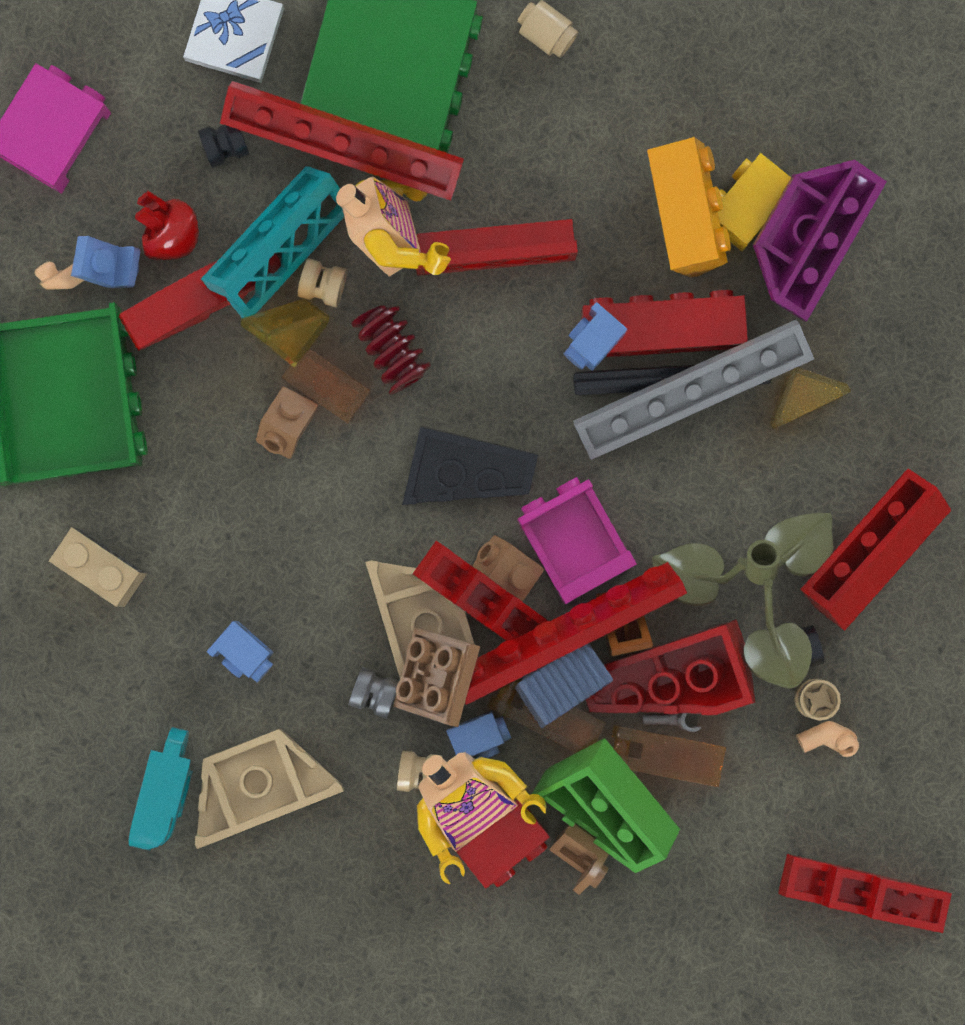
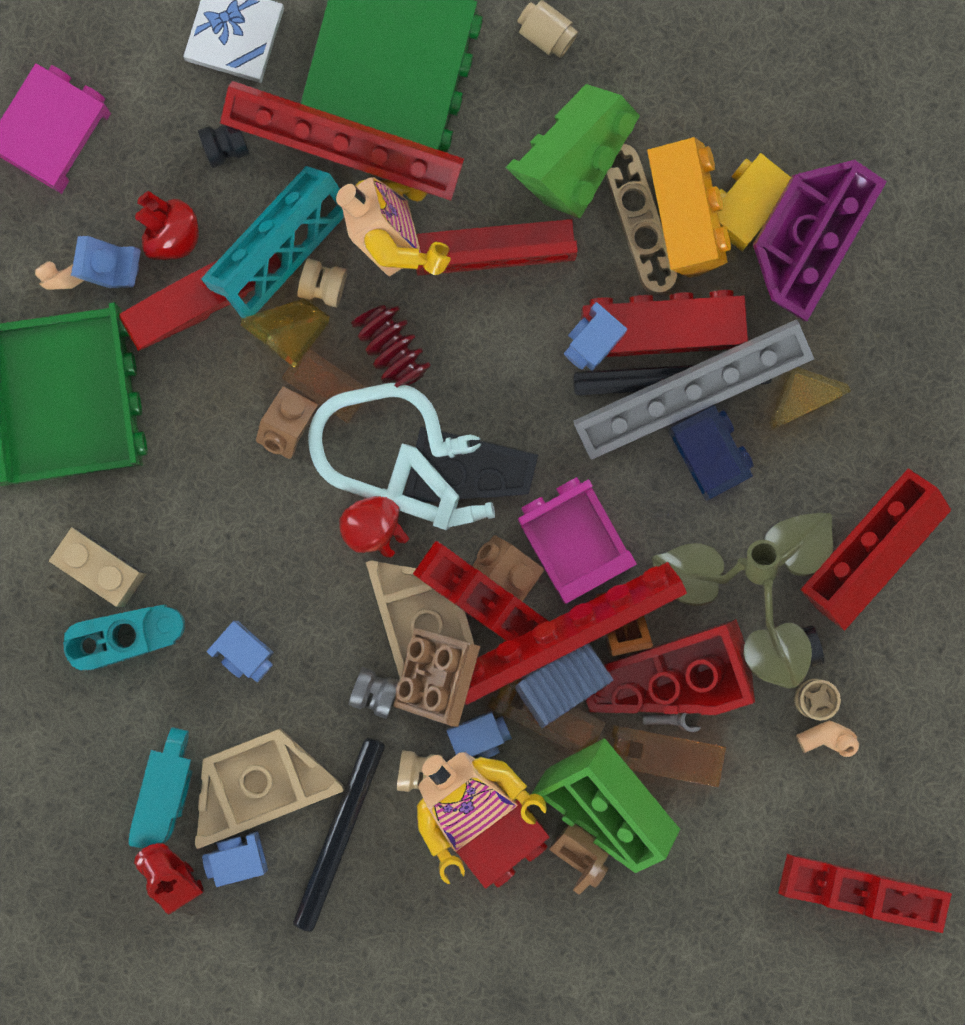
none -> teal piece [63,605,185,670]
none -> red piece [134,843,205,915]
none -> medium blue brick [202,831,268,887]
none -> black axle [293,738,385,932]
none -> light aqua piece [308,383,495,530]
none -> red piece [339,496,409,558]
none -> bright green wedge [505,84,640,219]
none -> tan beam [605,144,677,295]
none -> clear blue brick [668,405,754,501]

